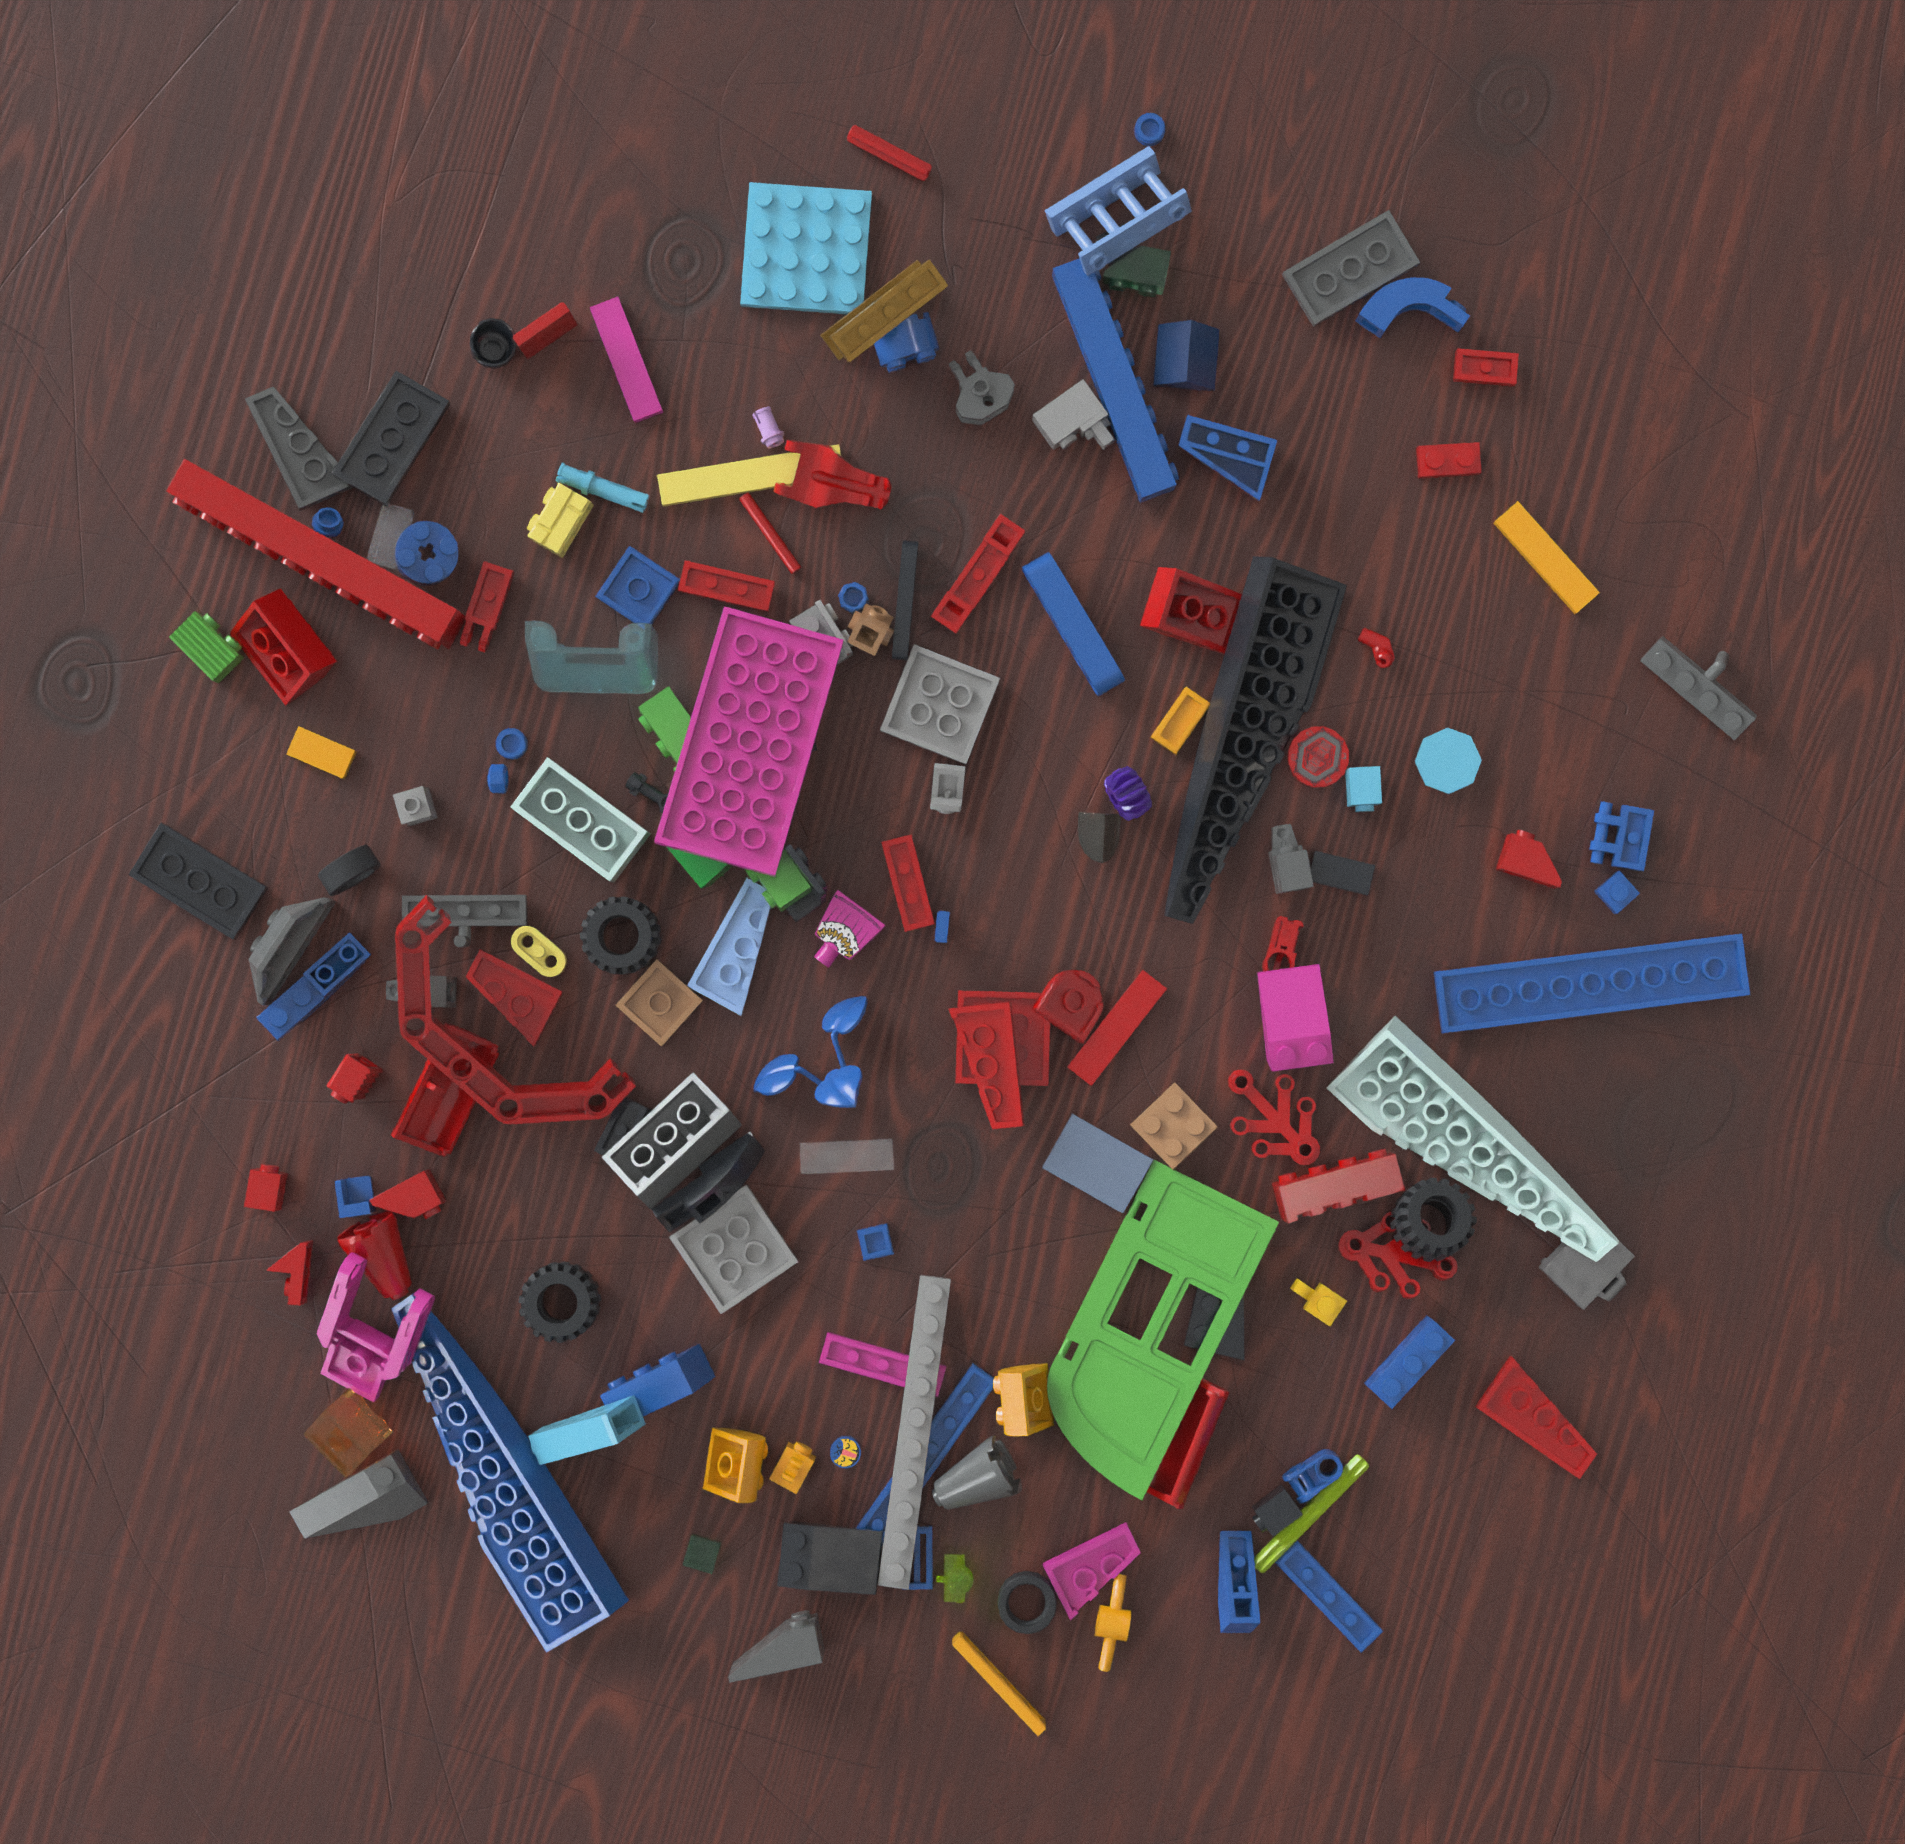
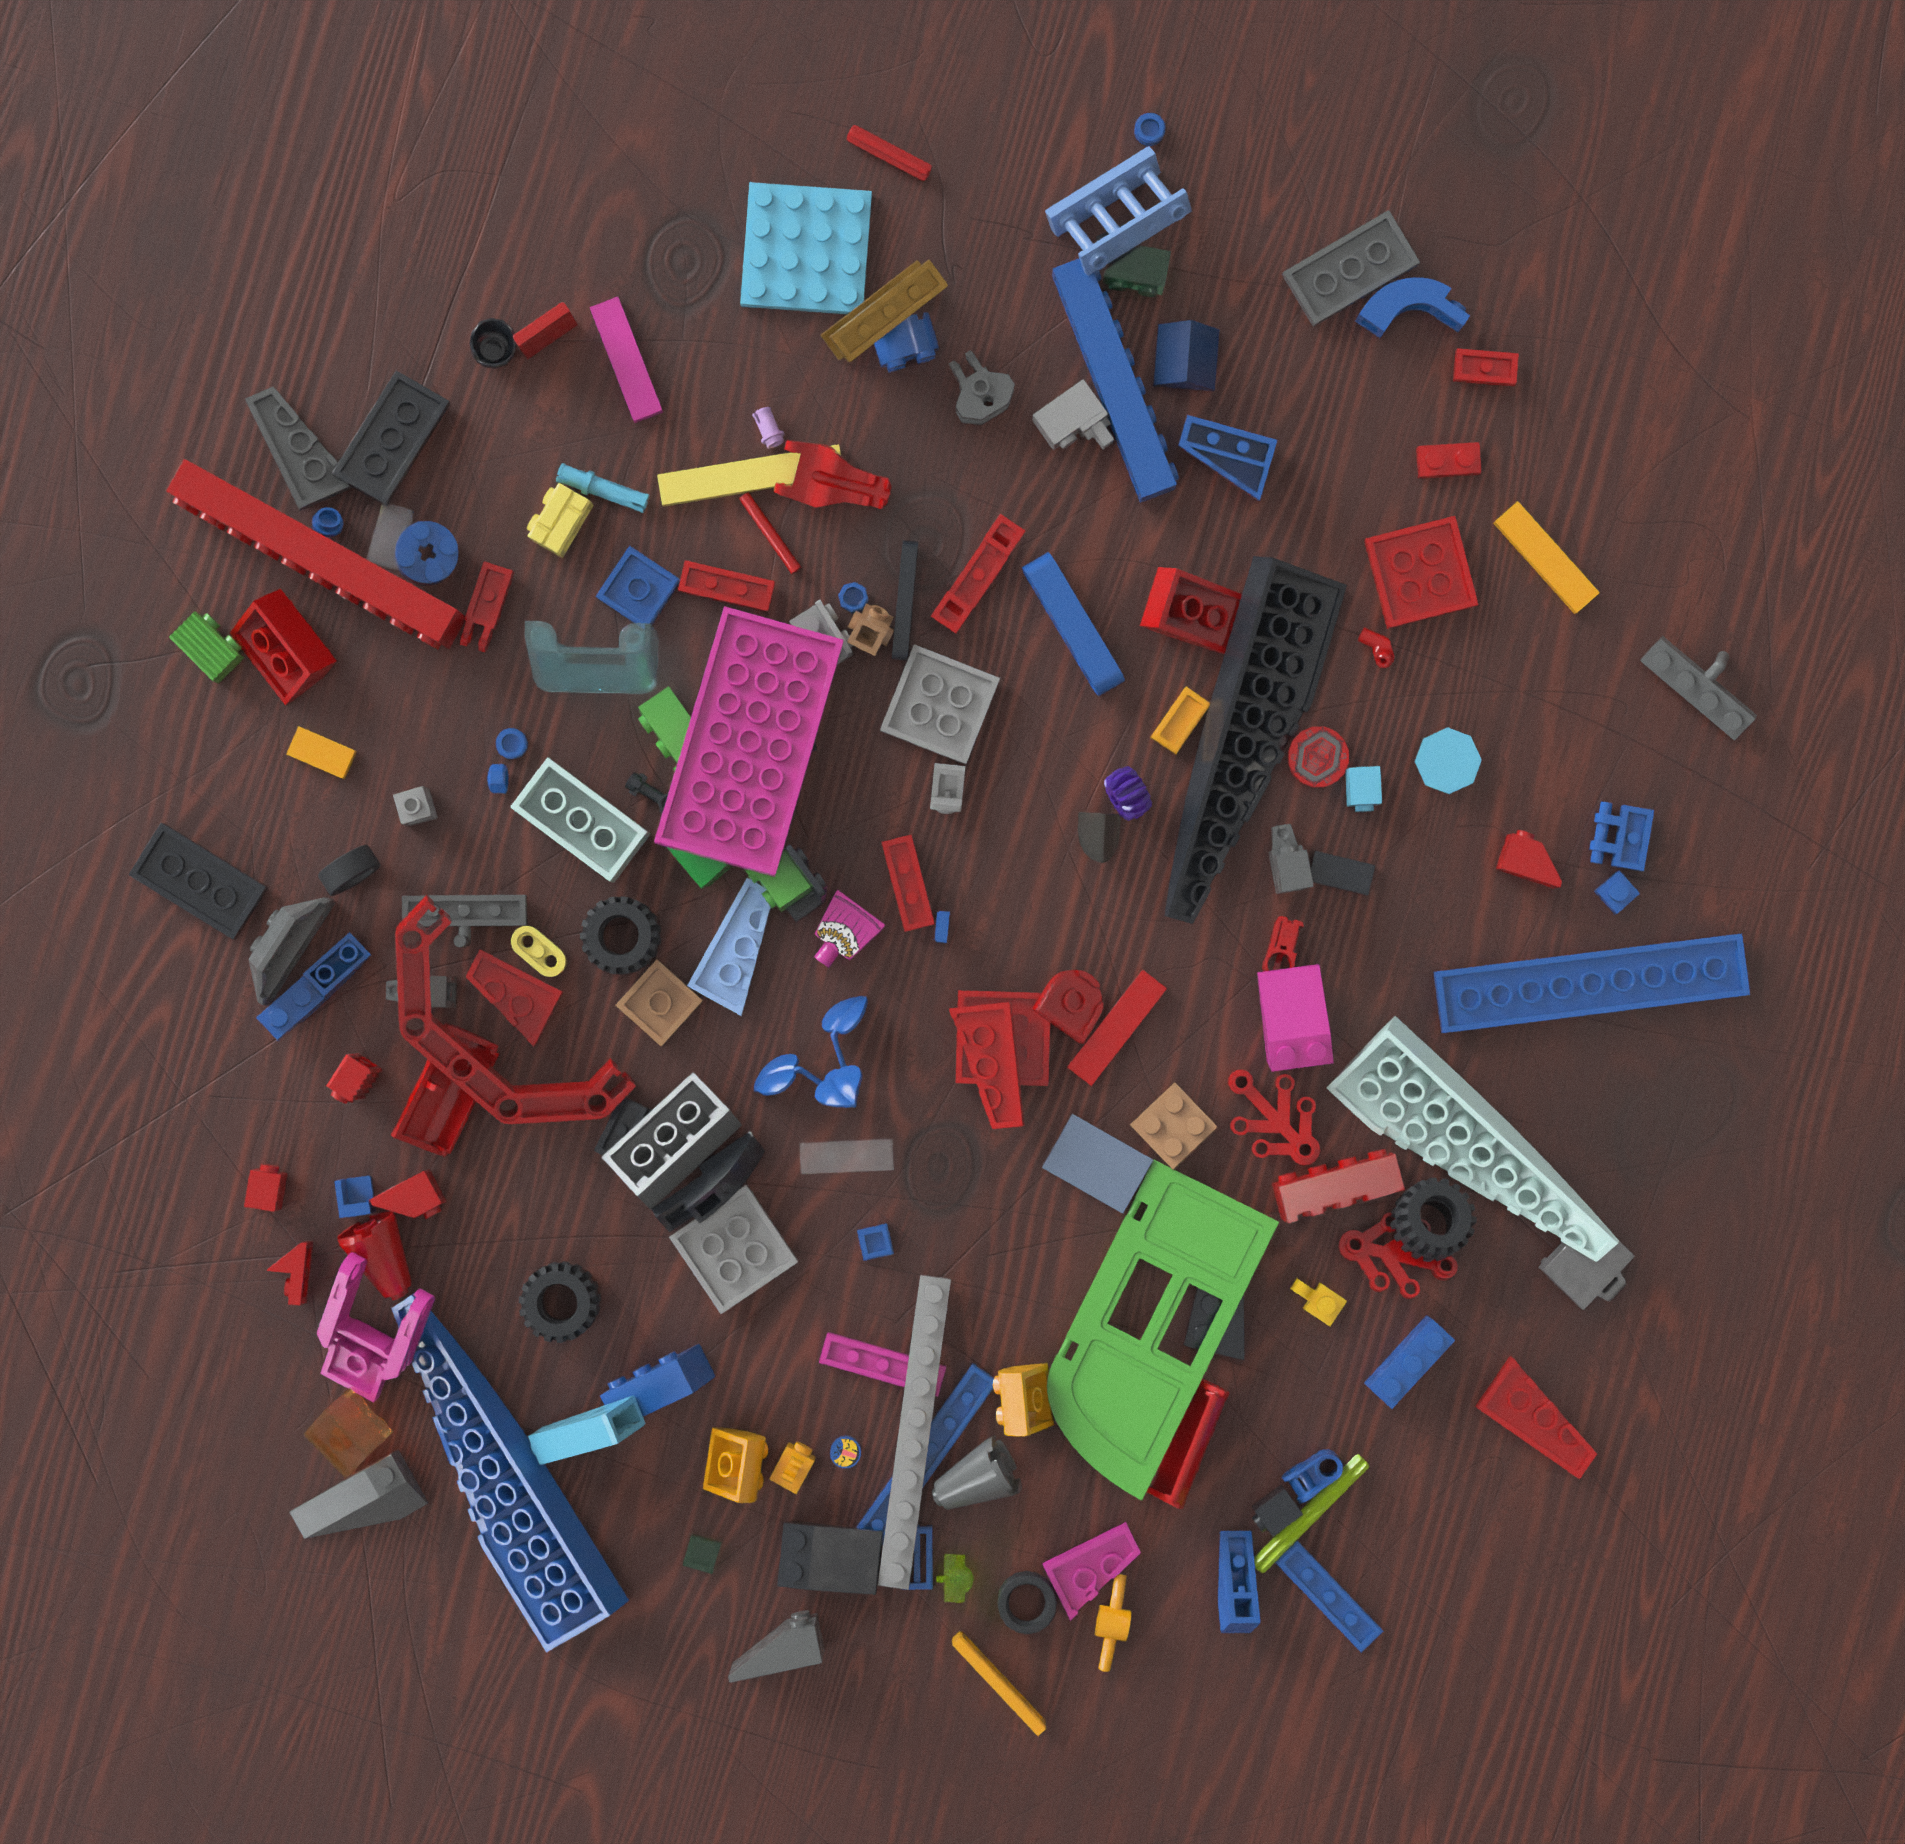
none -> red plate [1364,516,1478,629]

